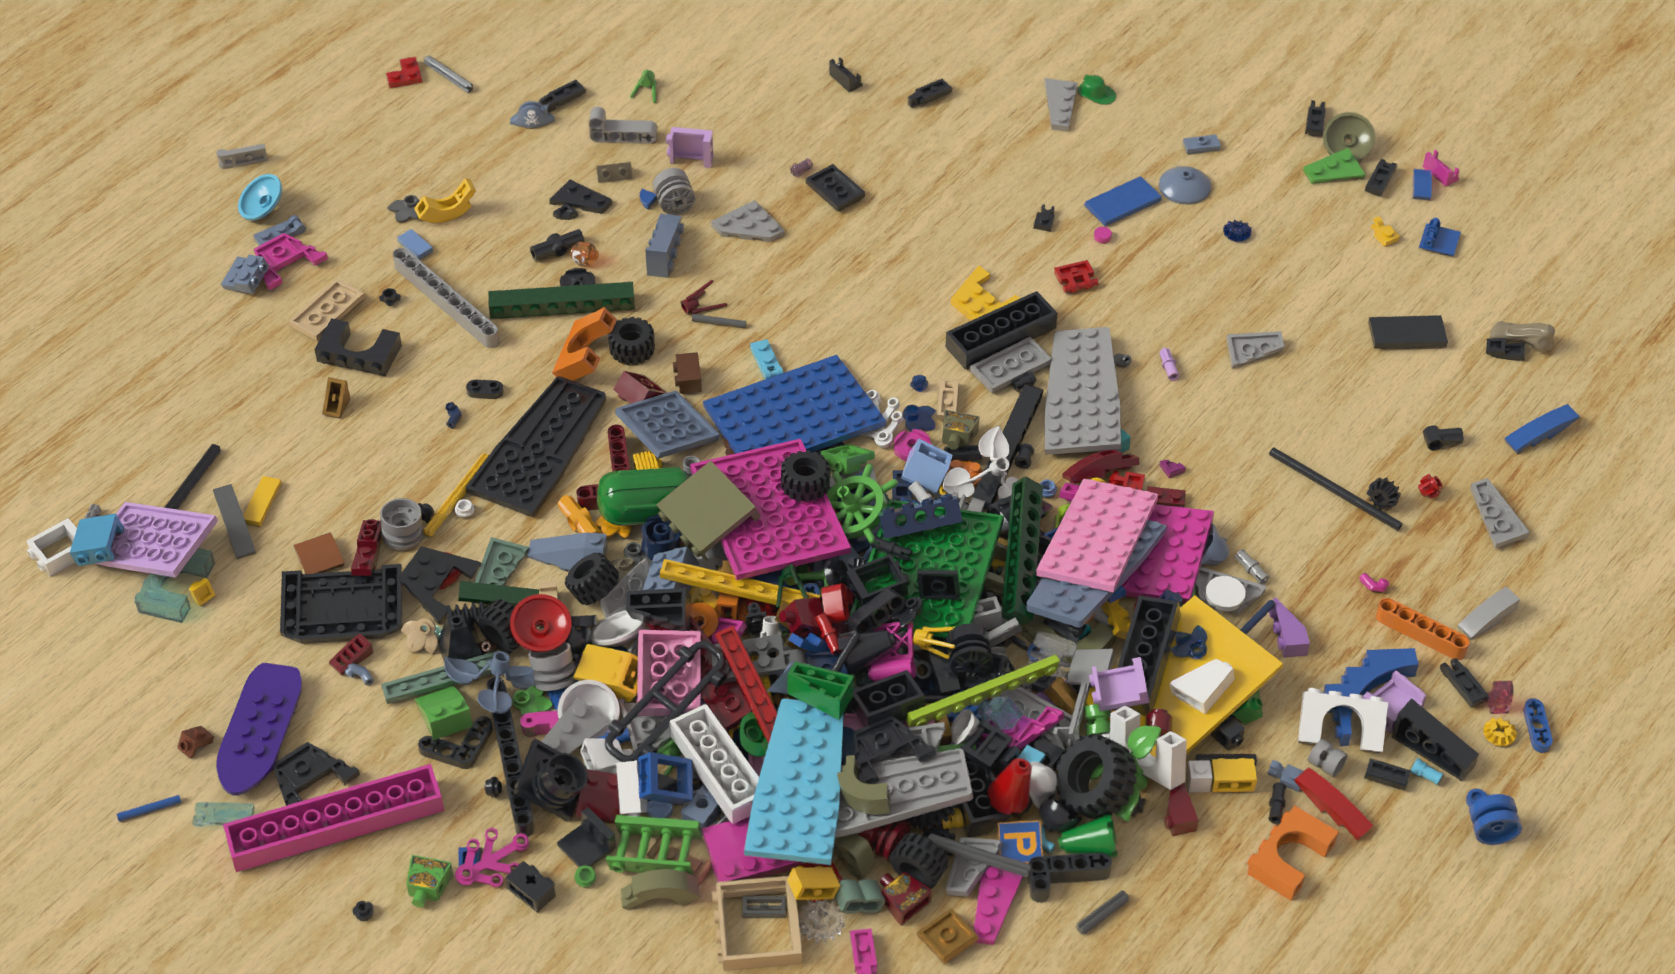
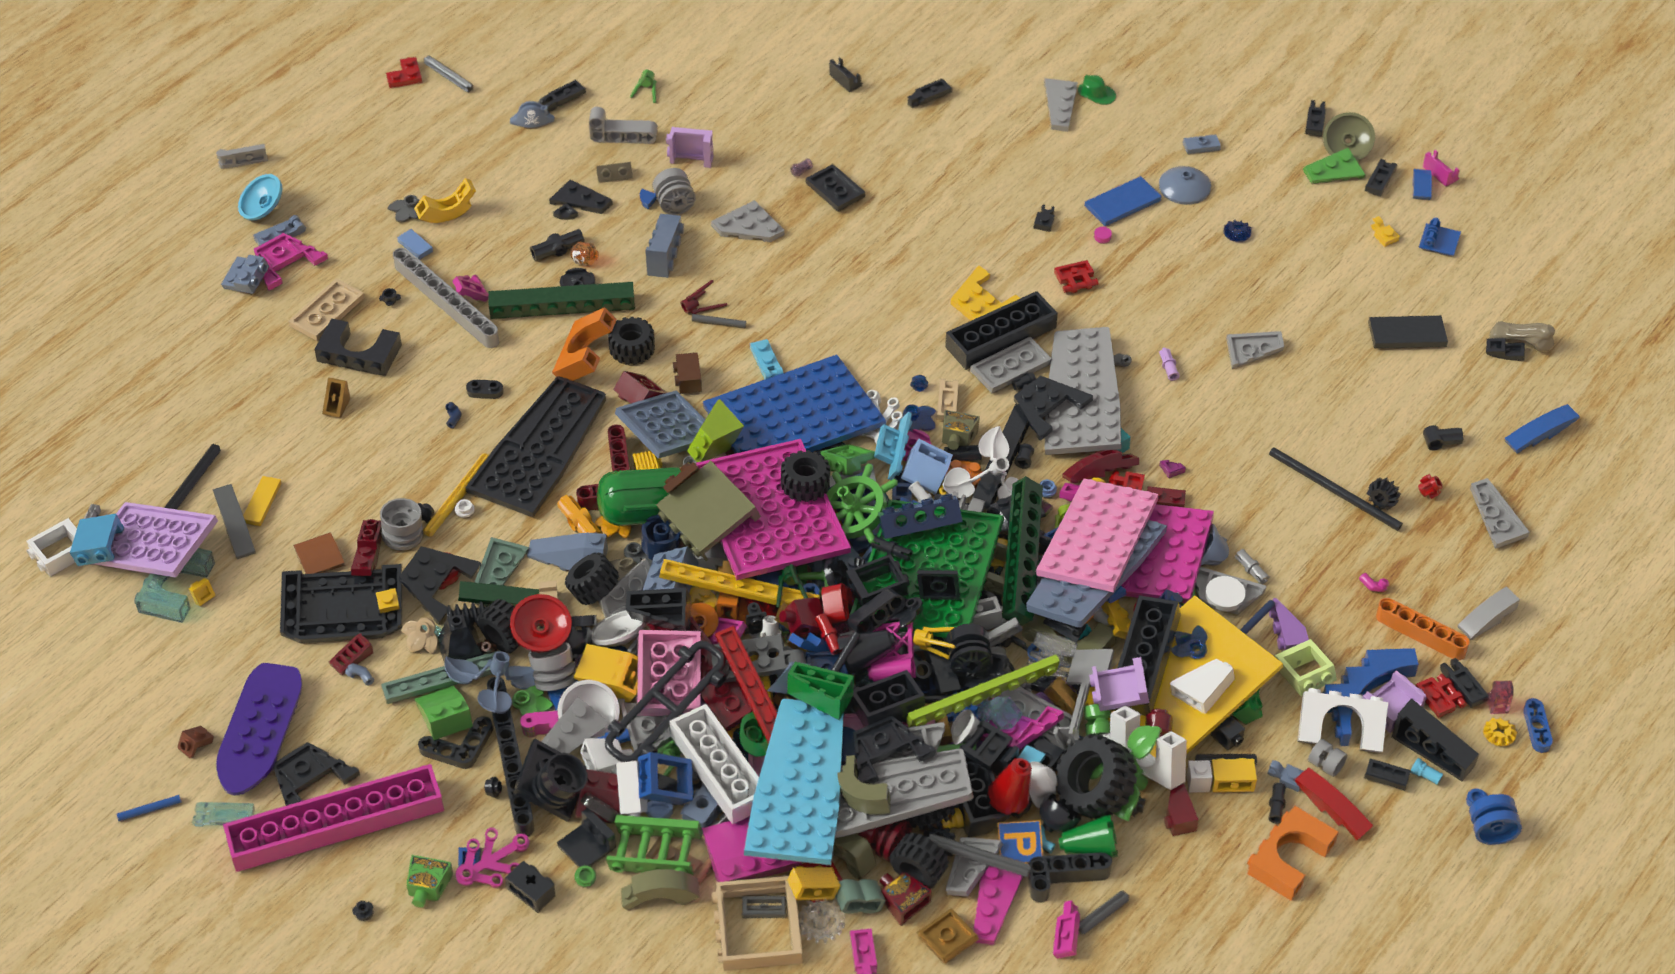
none -> yellow plate [376,588,400,613]
none -> dark pink wing [452,274,488,302]
none -> clear smoke beam [580,792,619,823]
none -> reddish brown wing [663,462,700,494]
none -> lime slope [687,399,744,462]
none -> medium azure bracket [874,412,912,480]
none -> black wing [1014,376,1093,441]
none -> dark pink hinge [1053,900,1080,959]
none -> yellowish green window [1275,639,1337,696]
none -> red plate [1415,674,1467,718]

